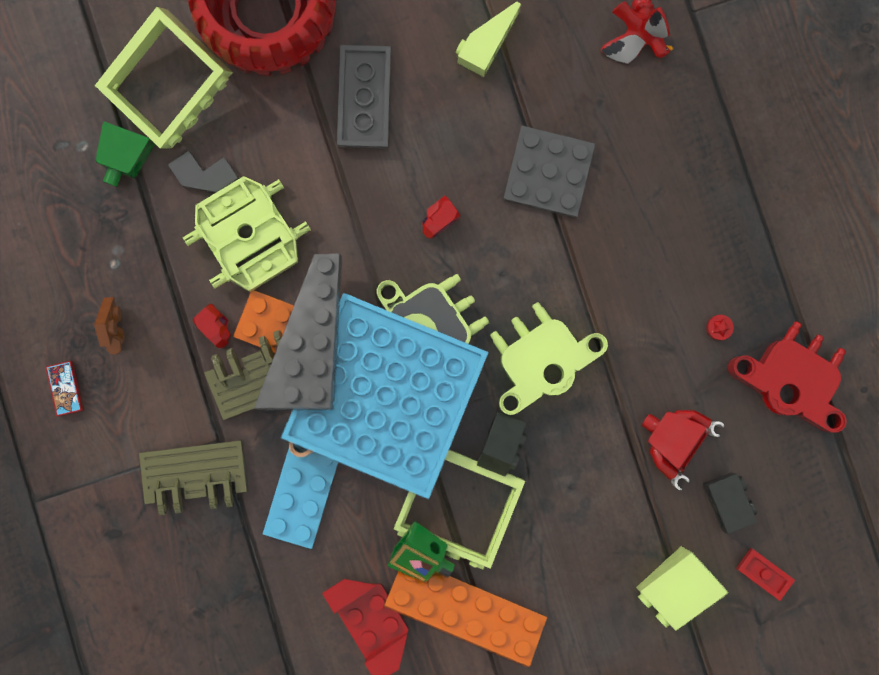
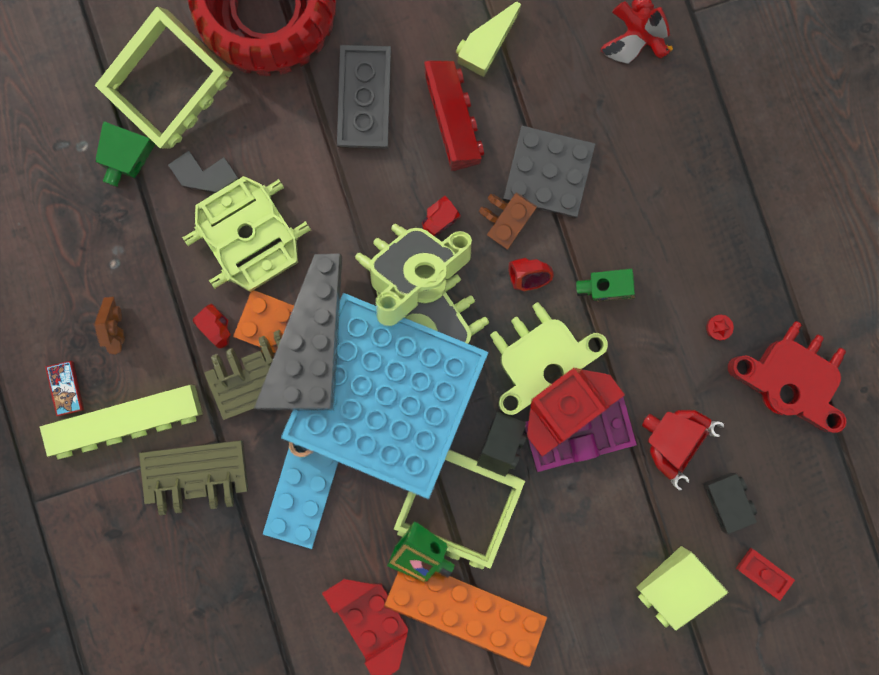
none -> yellowish green brick [40,385,203,460]
none -> yellowish green piece [355,224,472,326]
none -> red slope [424,61,485,171]
none -> dark orange hinge [479,192,537,250]
none -> red rock [509,258,554,291]
none -> magenta plate [525,397,637,472]
none -> red piece [527,367,625,457]
none -> green torso [576,269,635,301]

